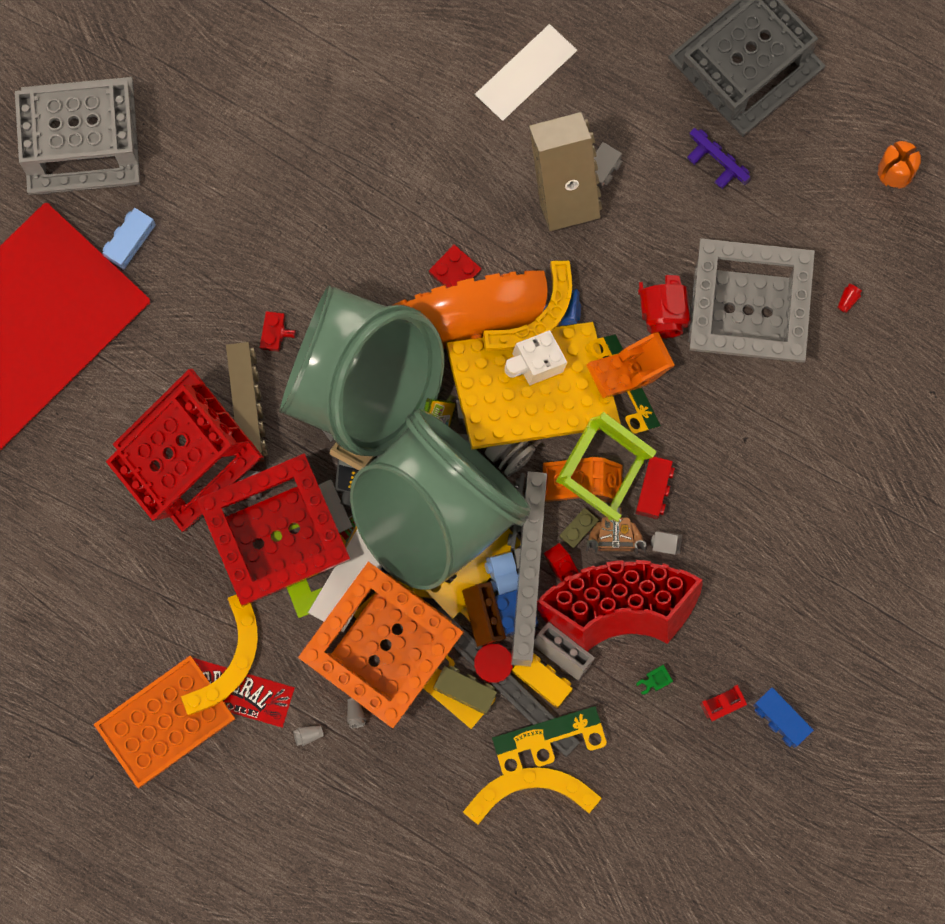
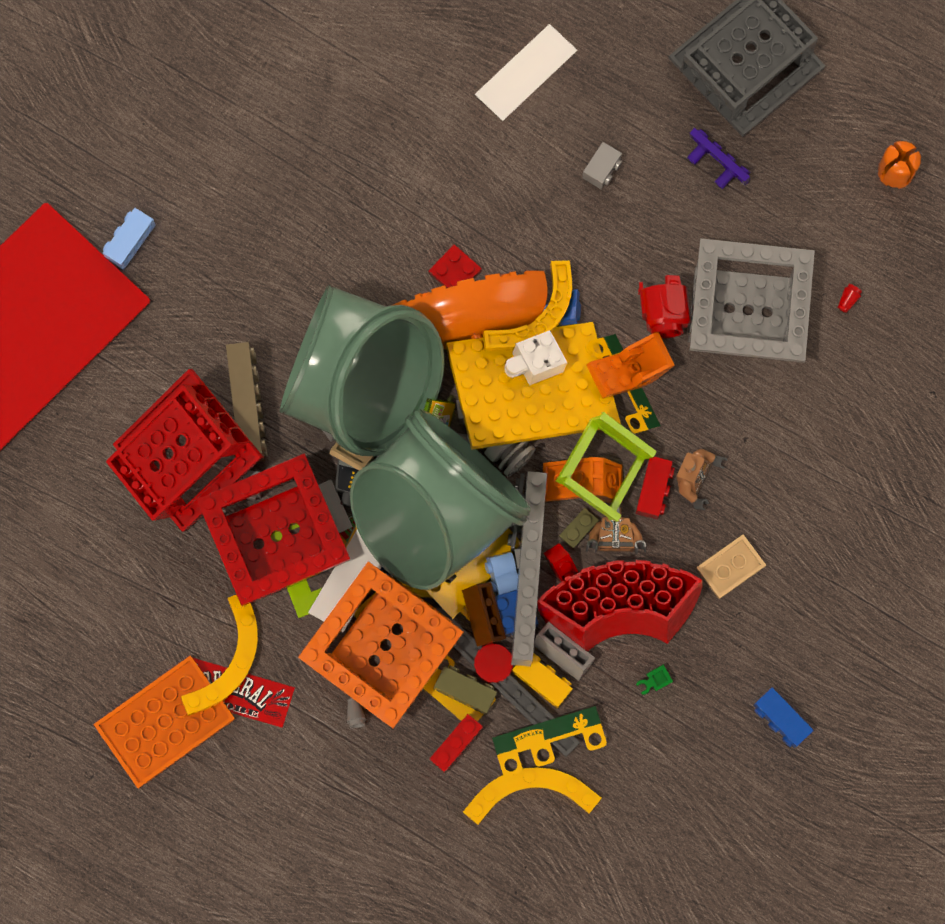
light grey plate [15,77,140,195] -> none
red plate [260,311,296,352] -> none
light grey cone [293,725,323,746] -> none
dark tan piece [529,112,602,231] -> none
light grey brick [651,531,682,555] -> none
red window [700,685,747,721] -> none
none -> red brick [429,714,483,773]
none -> medium nougat torso [677,449,728,510]
none -> tan plate [696,534,766,599]

